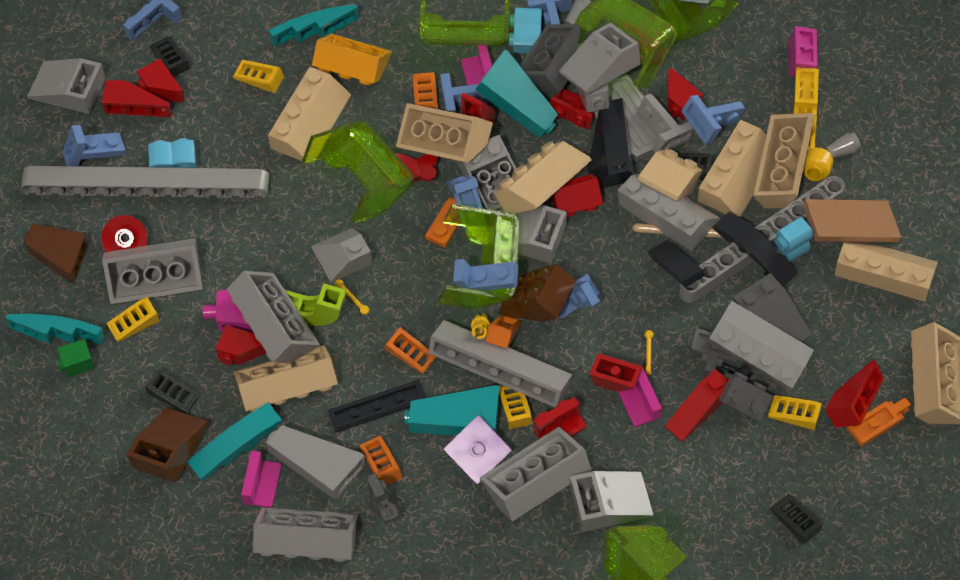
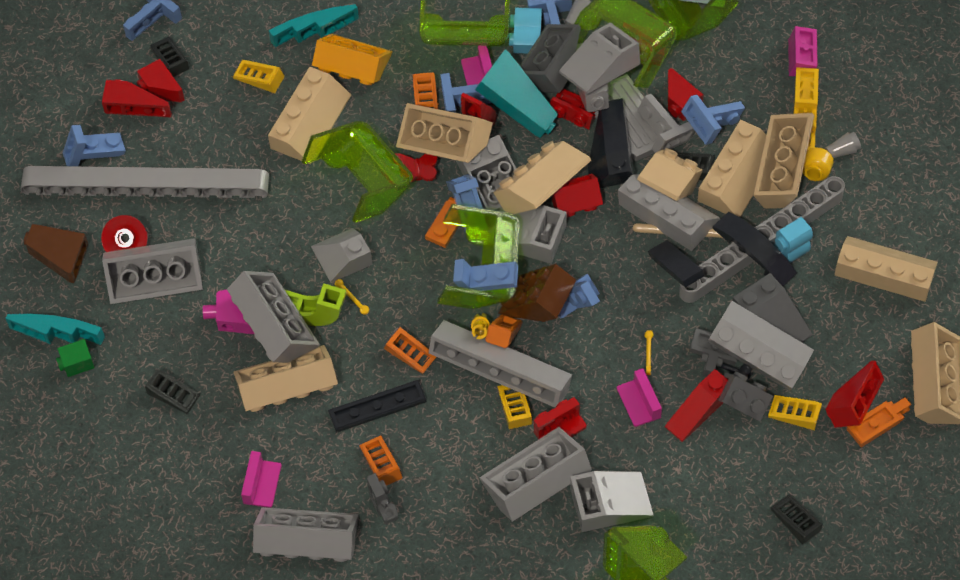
light grey slope [27,58,106,114] -> none
yellow slope [107,297,159,343] -> none
reddish brown slope [126,408,209,483] -> none
medium azure brick [148,138,196,168] -> none
teal slope [188,402,283,481] -> none
red slope [215,325,266,365] -> none
light grey slope [266,425,366,500] -> none
teal slope [405,385,500,436] -> none
plate [444,415,512,484] -> none
red slope [589,353,643,392] -> none
medium nougat tile [803,199,901,242] -> none

